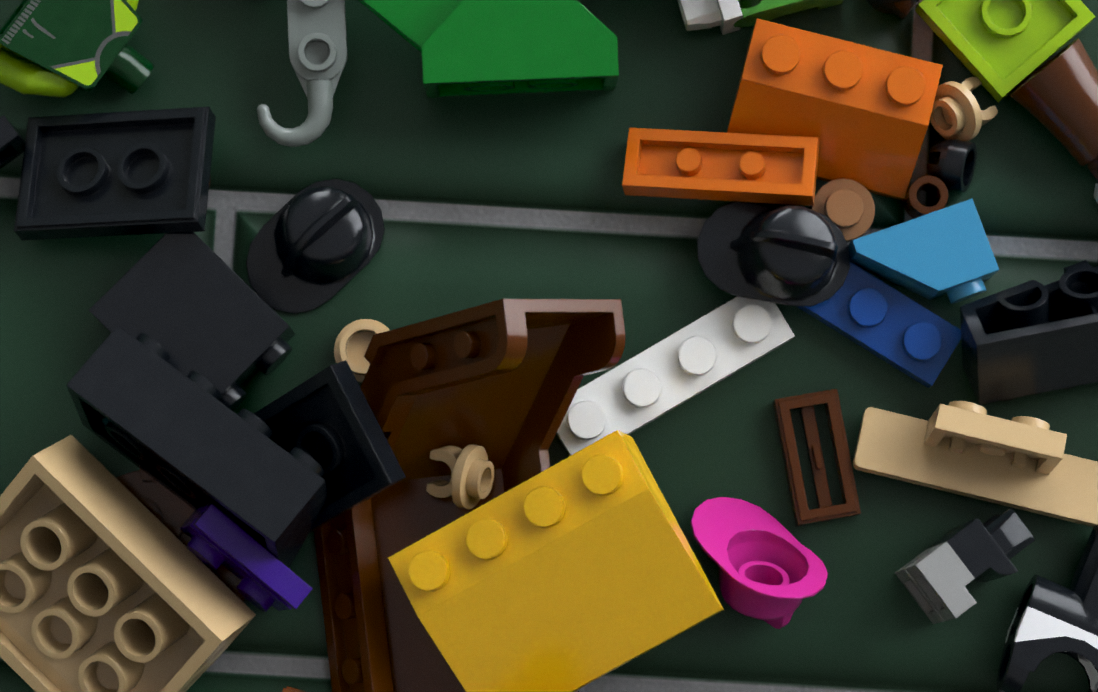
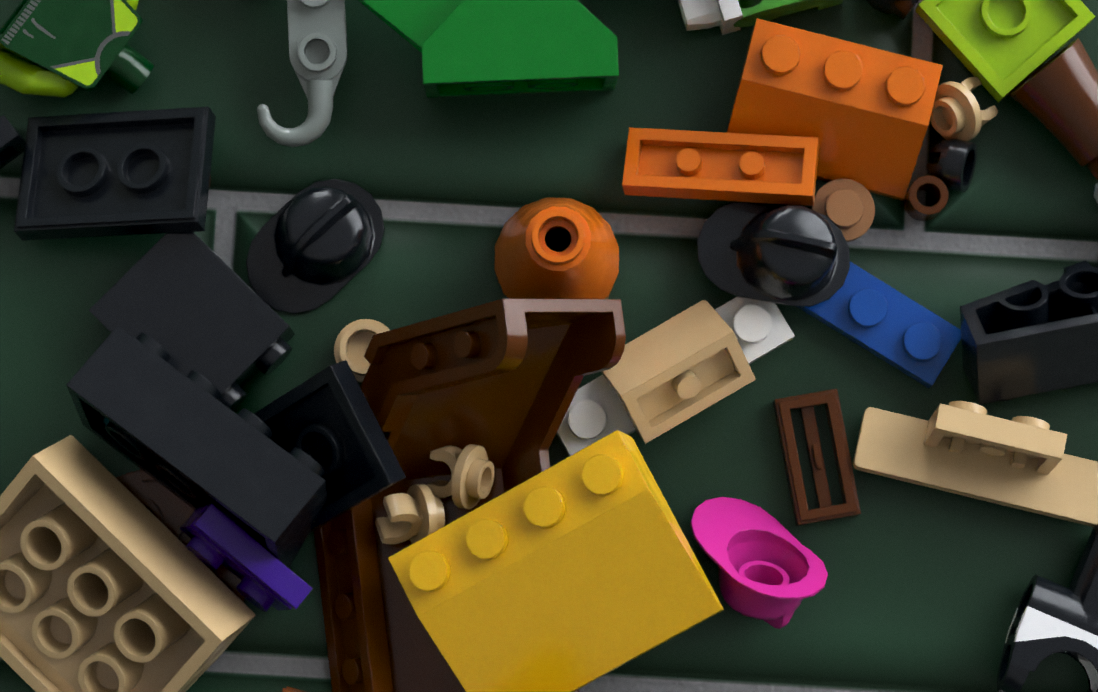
dark azure slope [848,198,999,304] -> none
hips [895,509,1035,624] -> none
none -> tan plate [375,484,445,544]
none -> orange cone [494,197,619,299]
none -> tan panel [601,300,756,444]

